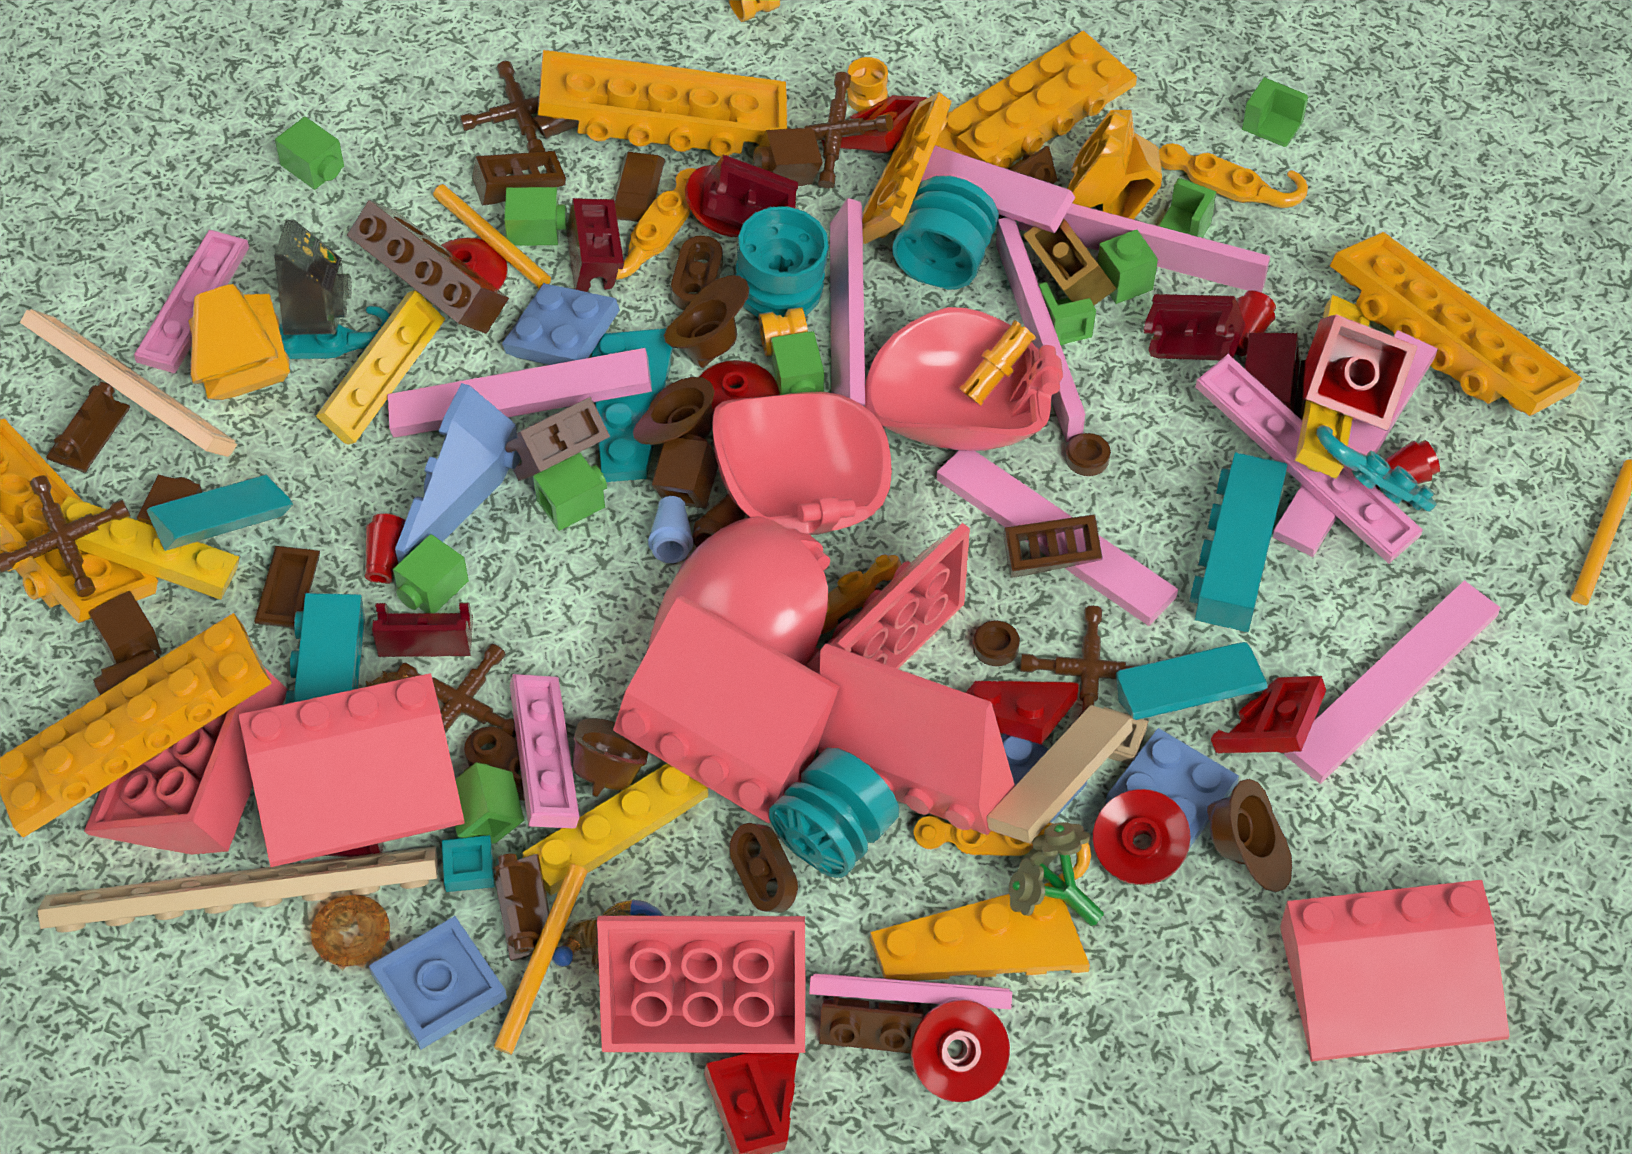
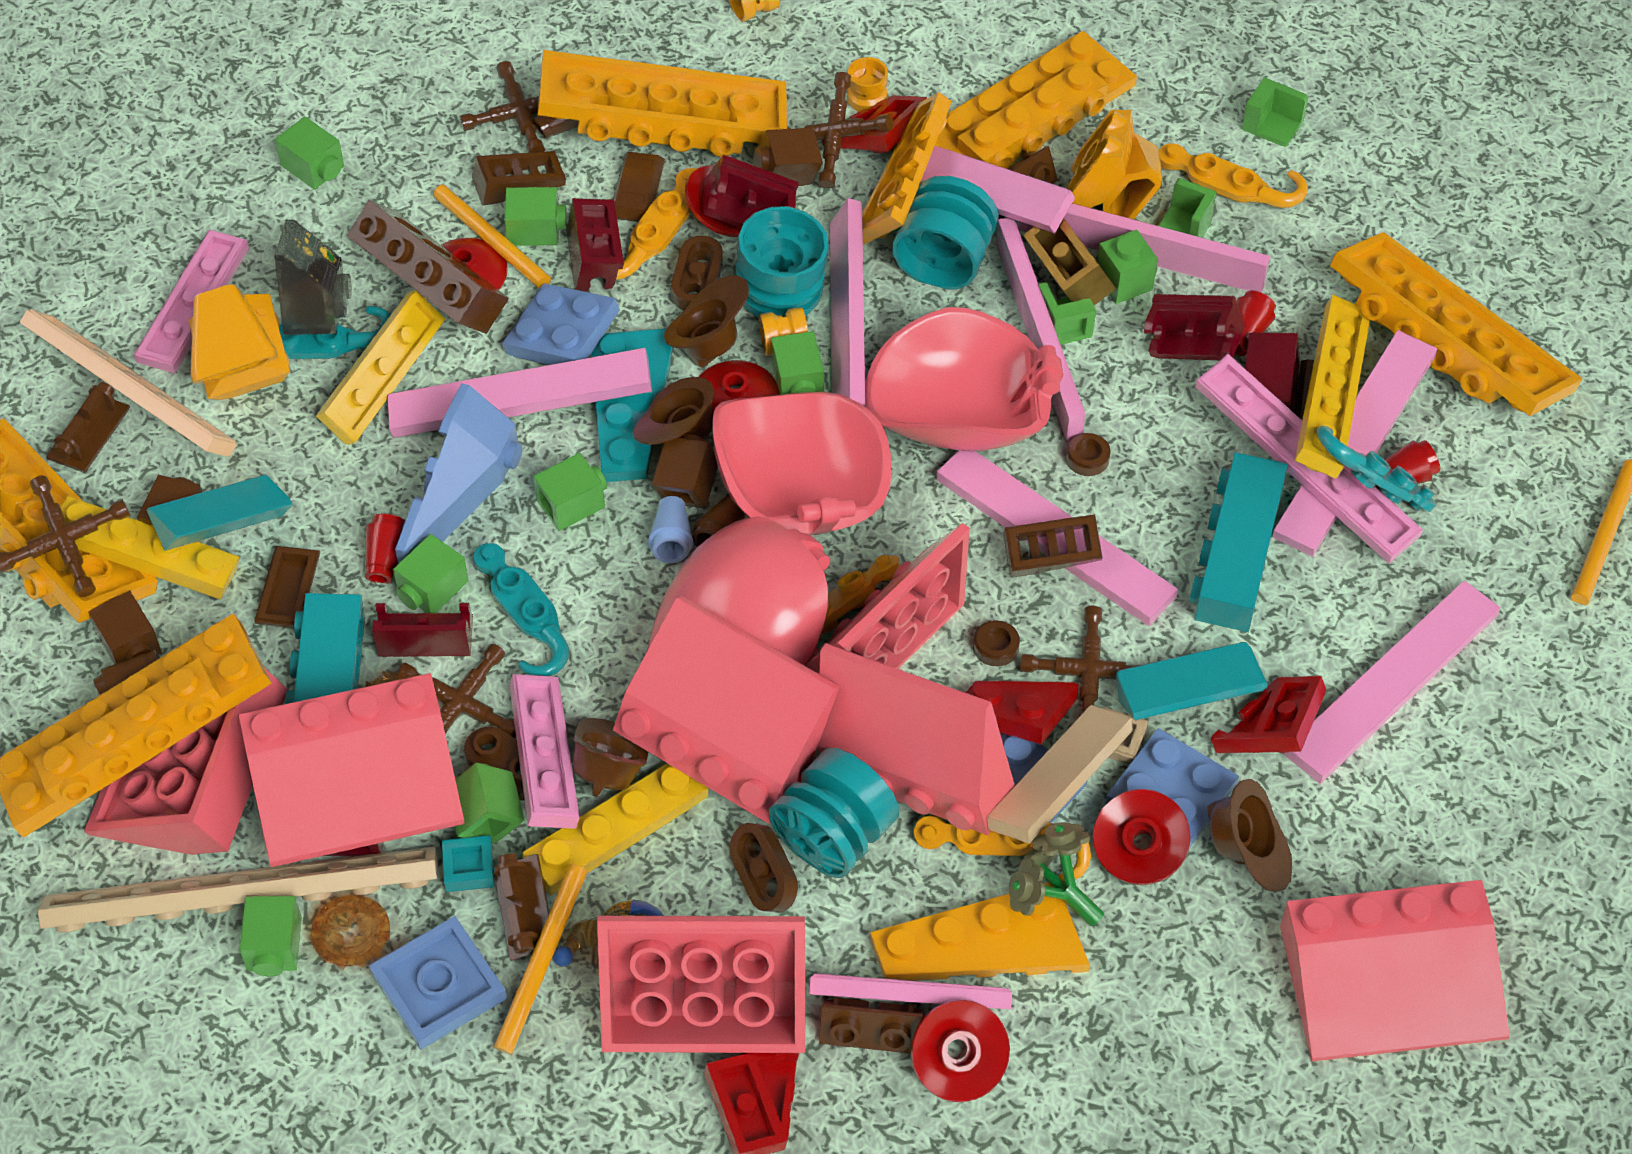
hinge [505,397,610,481] -> none
light orange pin [959,320,1036,406] -> none
slope [1303,314,1418,431] -> none
none -> bright green brick [240,896,302,977]
none -> teal piece [473,543,569,676]

